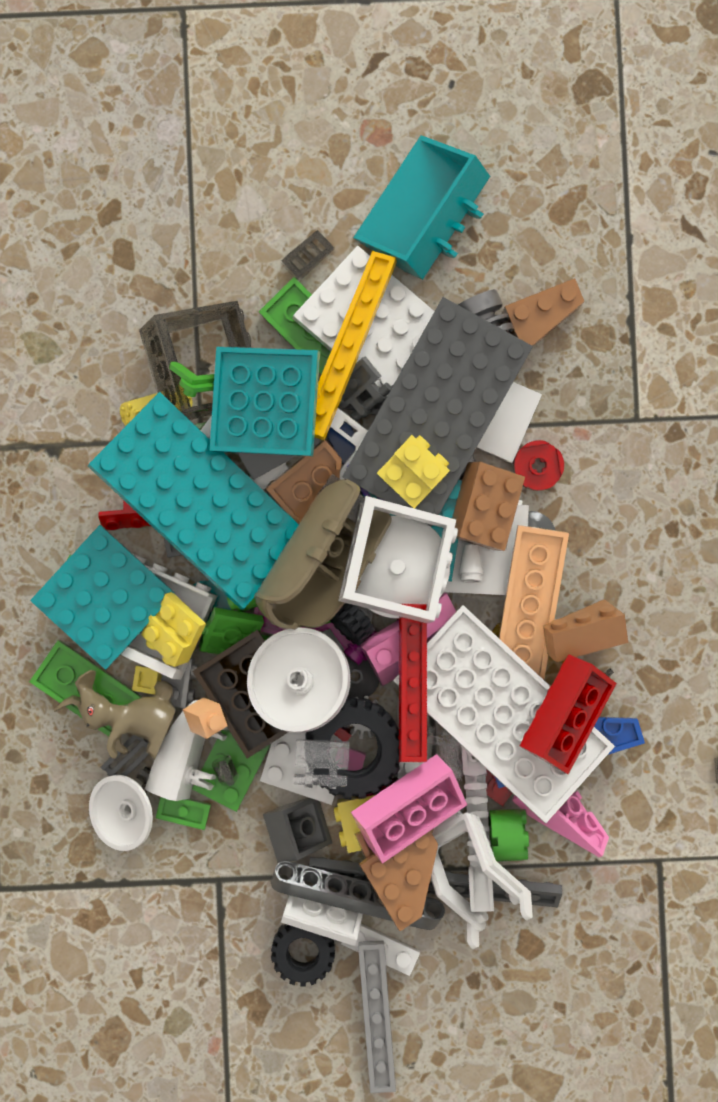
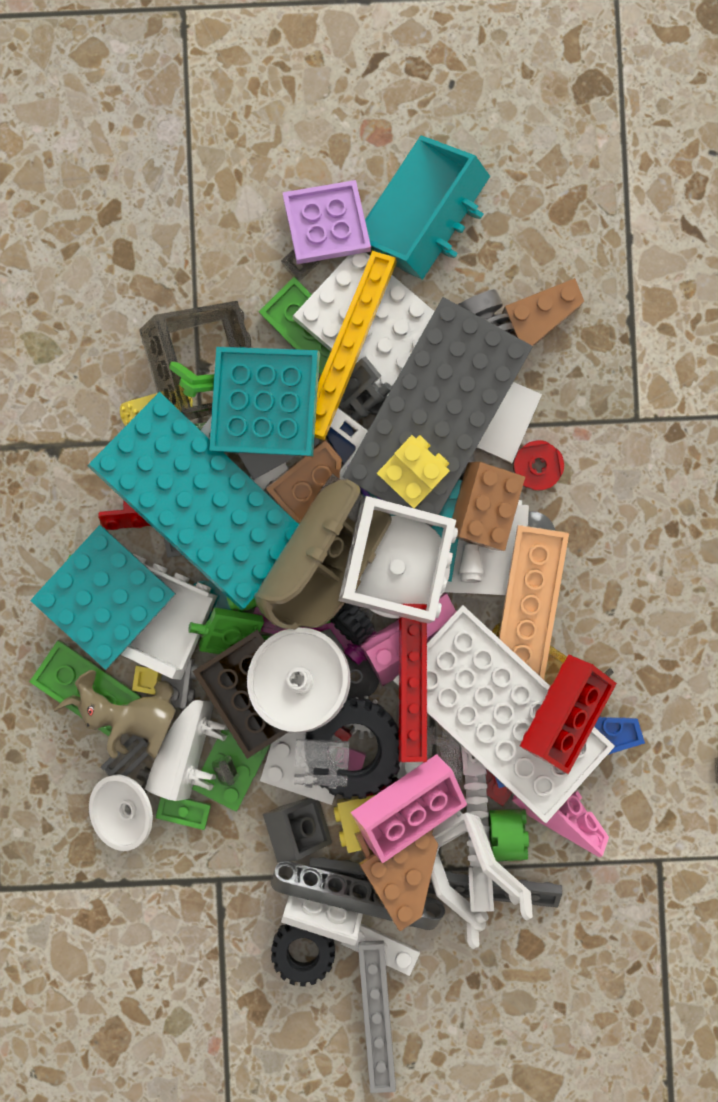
light yellow plate [141,592,206,667] -> none
light nougat brick [183,697,227,739] -> none
medium nougat wedge [543,599,629,662] -> none
none -> lavender plate [283,180,371,264]

